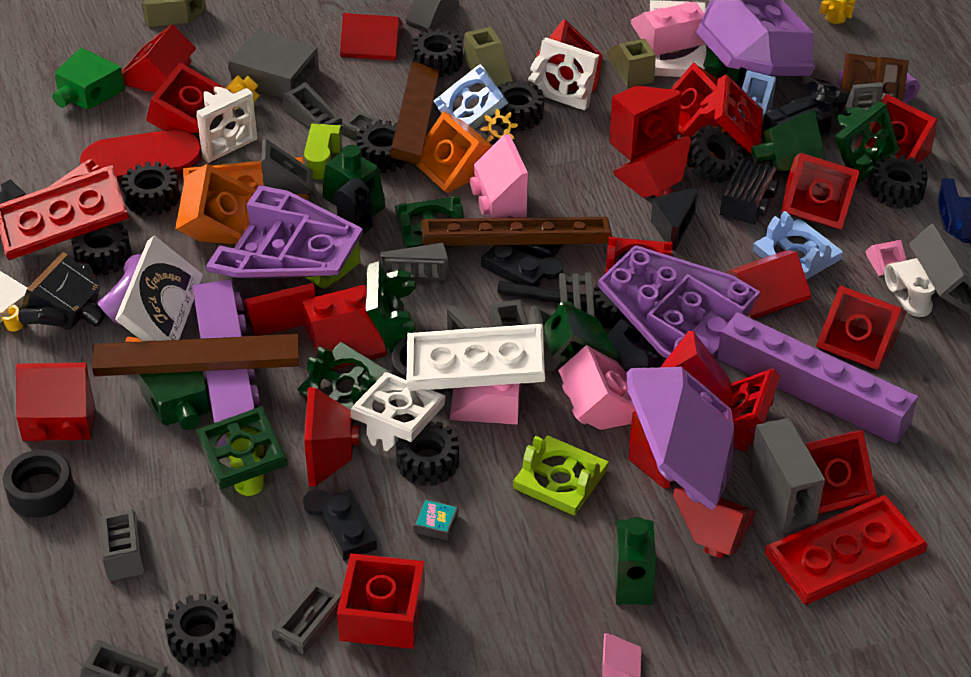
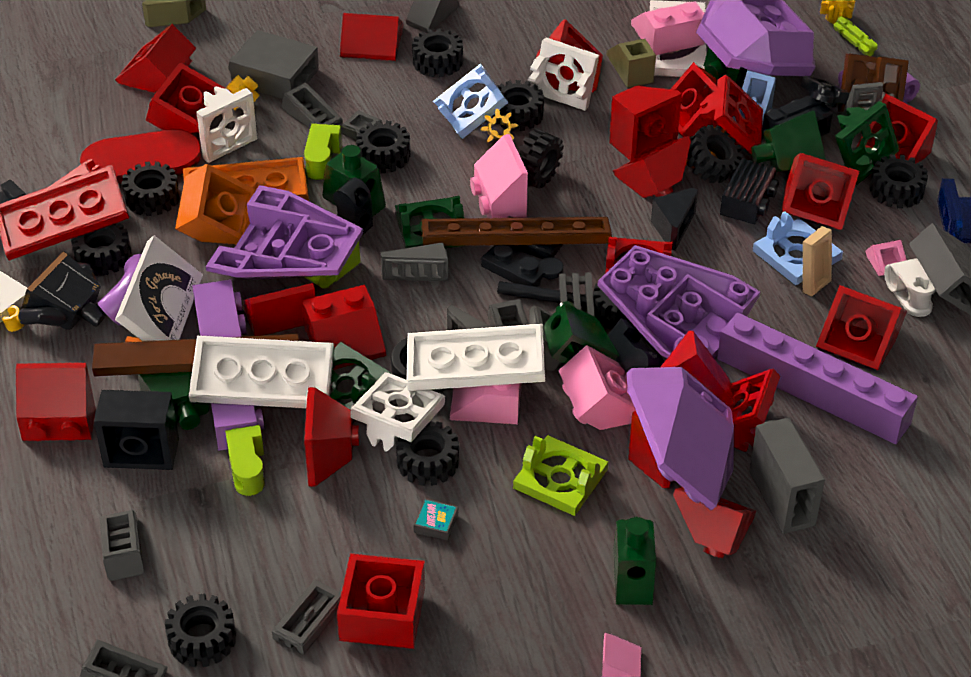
black tyre [3,450,75,517] -> none
green torso [52,47,125,109] -> none
dark green piece [196,406,288,490] -> none
dark grey slope [261,139,312,194] -> none
black hinge [303,489,377,561] -> none
dark green piece [366,261,416,352] -> none
reddish brown tile [389,62,439,164] -> none
orange slope [415,111,492,193] -> none
olive slope [464,27,513,88] -> none
red slope [727,250,811,319] -> none
red tile [765,494,928,606] -> none
red slope [805,430,877,514] -> none
none -> black brick [94,390,179,470]
none -> white tile [189,336,334,408]
none -> black tyre [518,129,564,188]
none -> tan tile [803,226,832,297]
none -> lime axle [833,17,878,56]

